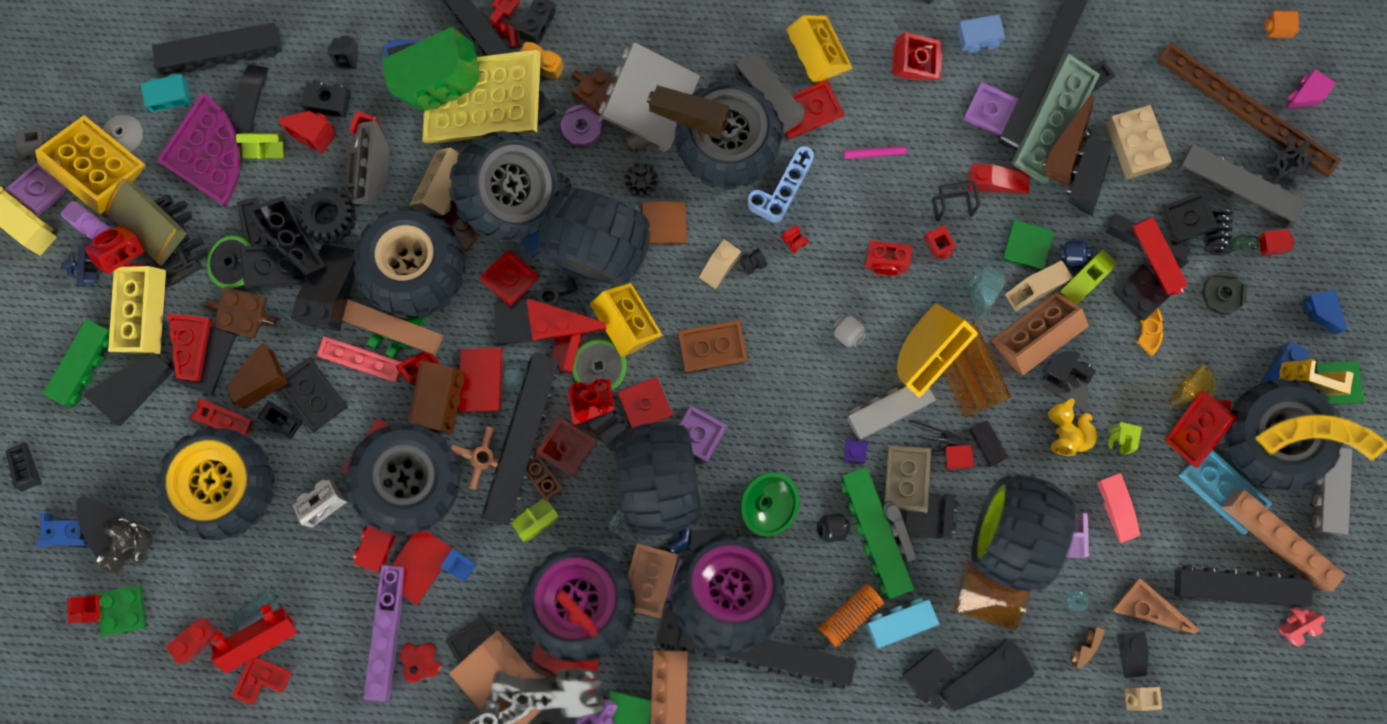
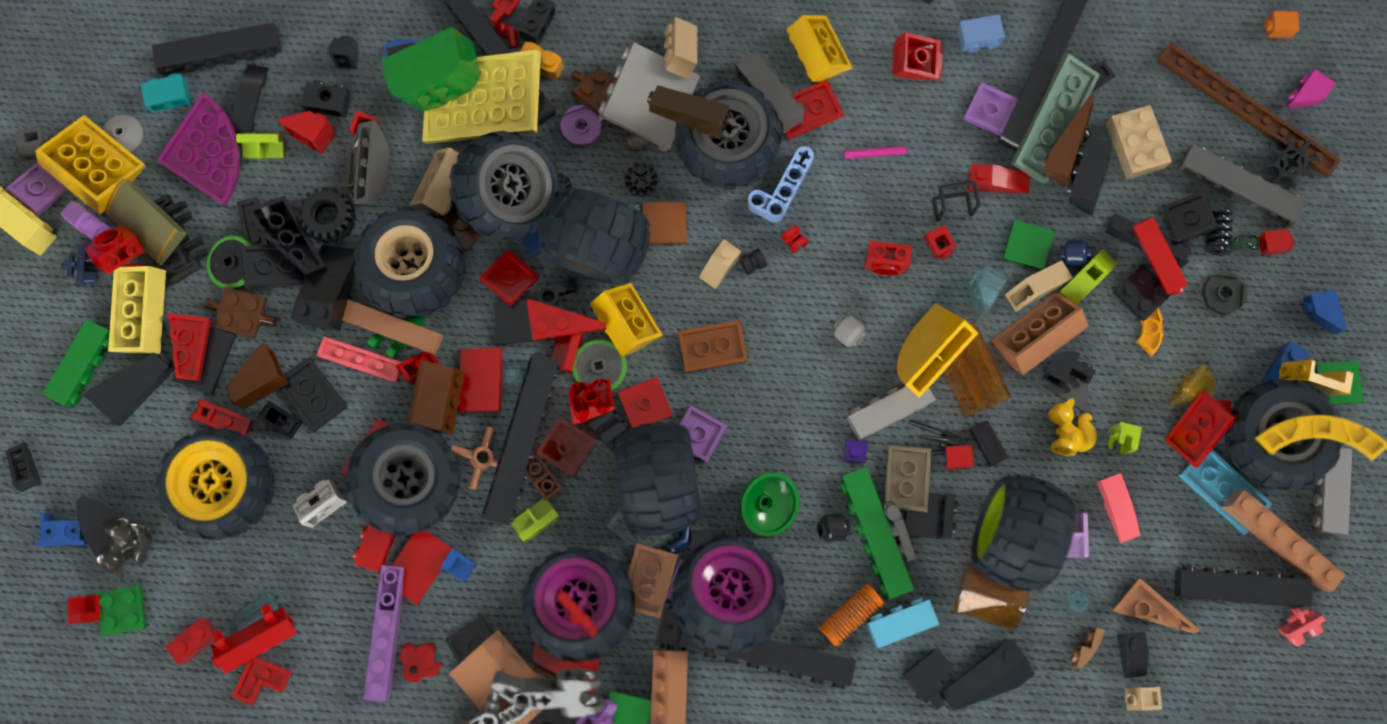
none -> tan brick [664,17,697,79]

